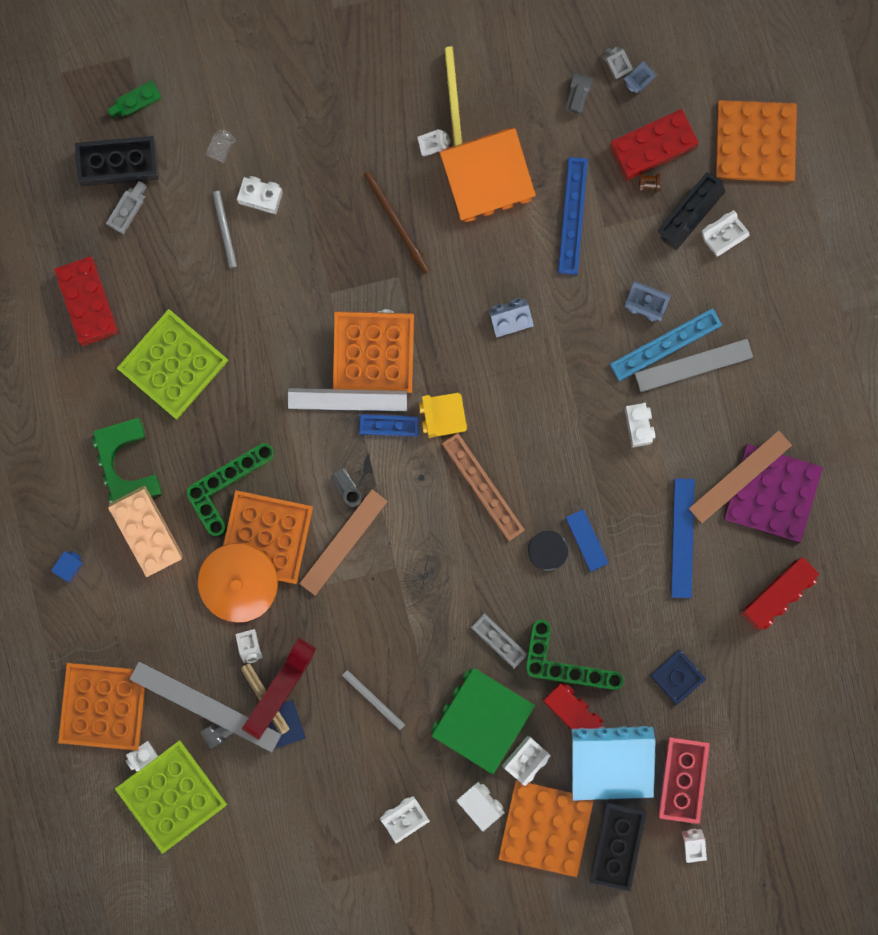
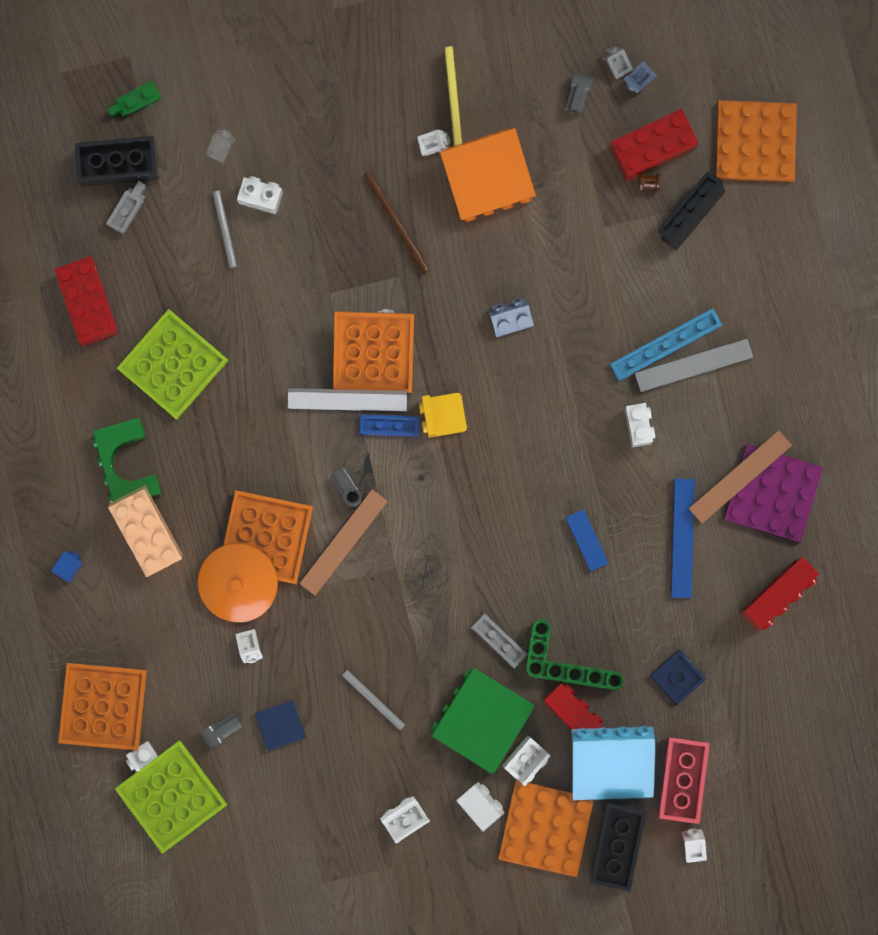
light grey tile [130,662,282,753] -> none
green beam [187,443,275,537] -> none
tan axle [241,664,289,734] -> none
dark red beam [242,637,316,740] -> none
nougat tile [442,433,525,542] -> none
black tile [528,531,568,571] -> none
blue tile [558,157,588,275] -> none
sand blue bracket [624,281,671,321] -> none
white bracket [702,210,750,257] -> none

